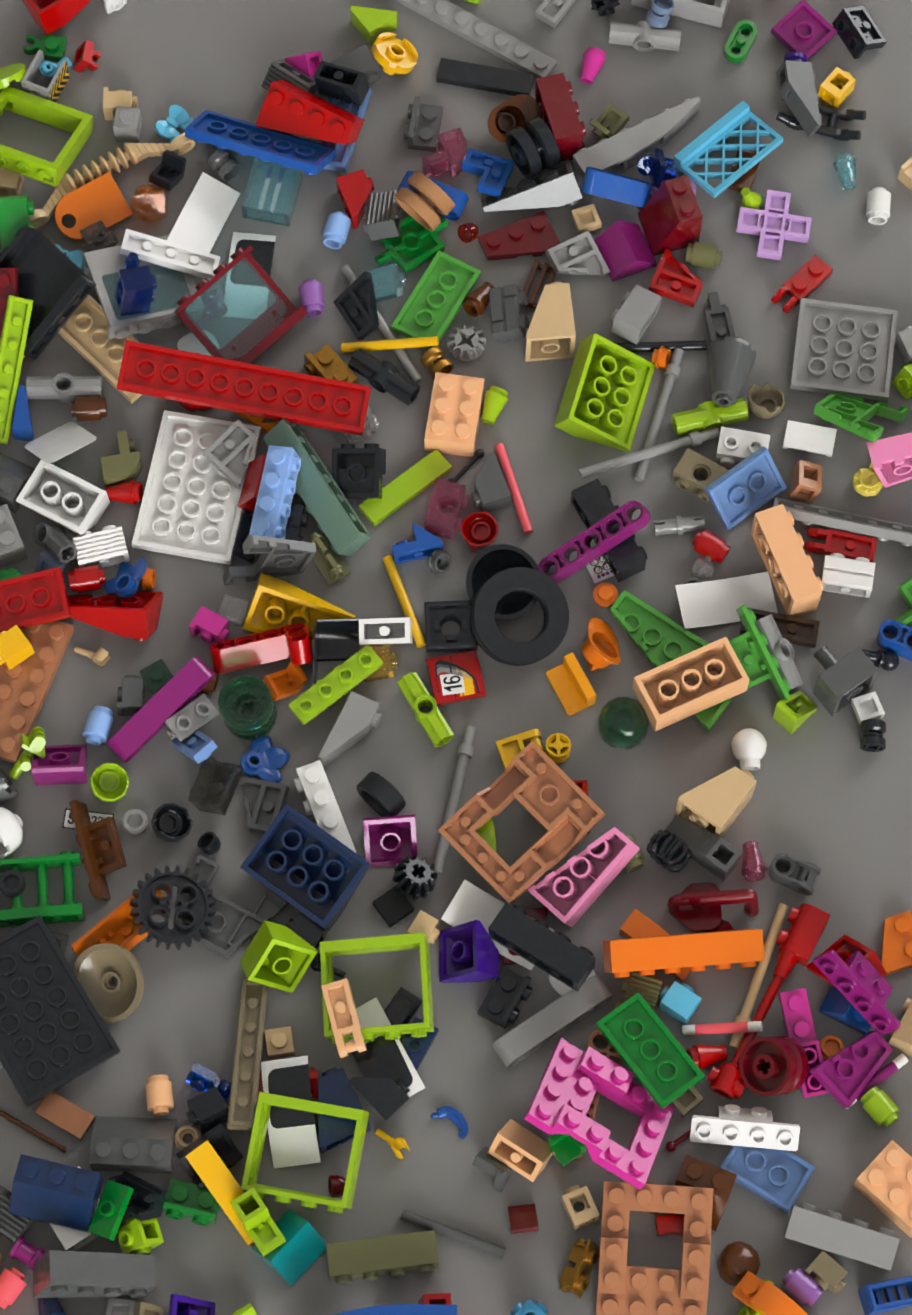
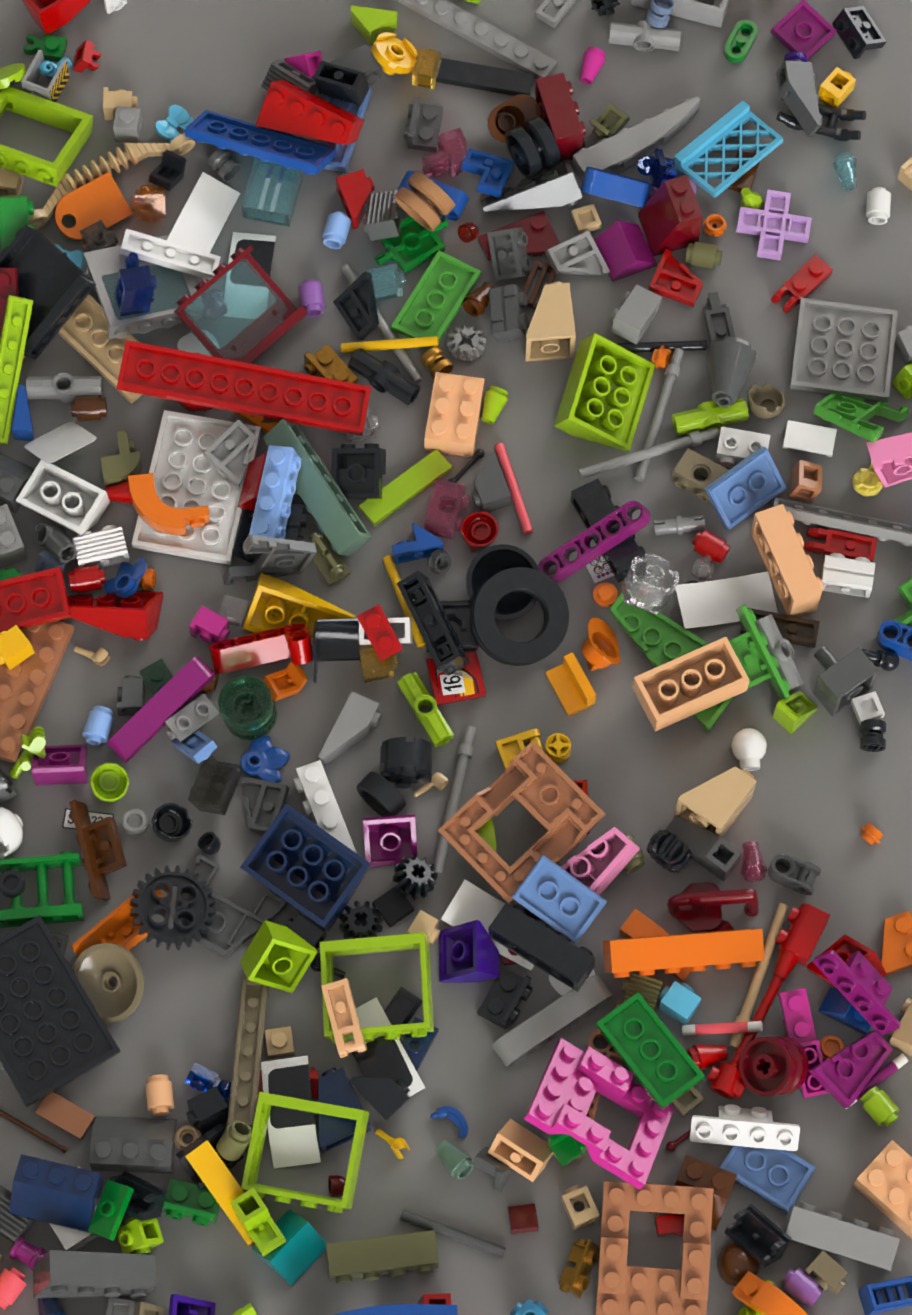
lime bracket [289,645,383,724] -> none
clear green cylinder [598,697,649,749] -> none
none -> orange arch [128,473,210,535]
none -> olive brick [216,1121,252,1161]
none -> black gear [339,901,383,939]
none -> red plate [357,604,404,662]
none -> black brick [380,737,432,789]
none -> black brick [397,571,470,676]
none -> clear yellow brick [412,48,441,89]
none -> tan hand [412,772,449,797]
none -> sand green cone [435,1139,474,1180]
none -> dark grey bracket [487,227,532,281]
none -> medium blue tile [511,854,607,944]
none -> clear brick [621,554,679,614]
none -> orange plate [703,214,727,237]
none -> black hinge [724,1204,792,1268]
none -> orange plate [860,822,884,846]

